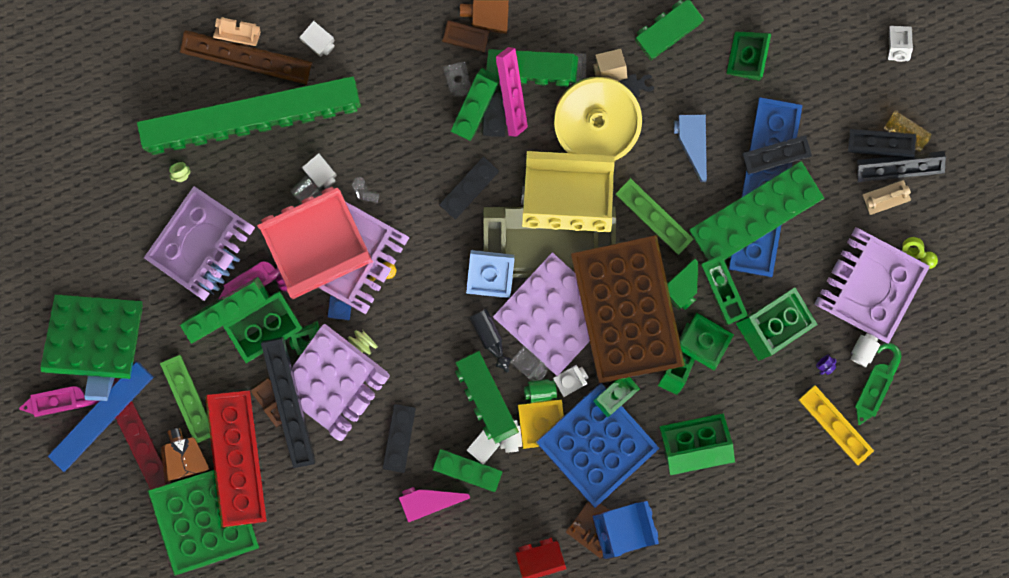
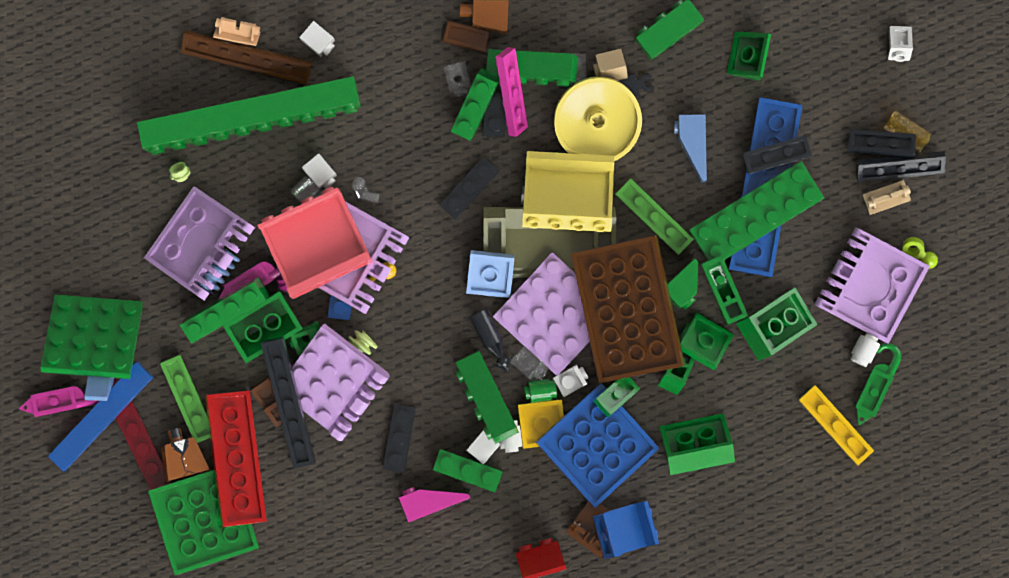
dark purple plate [816,355,836,375] -> none

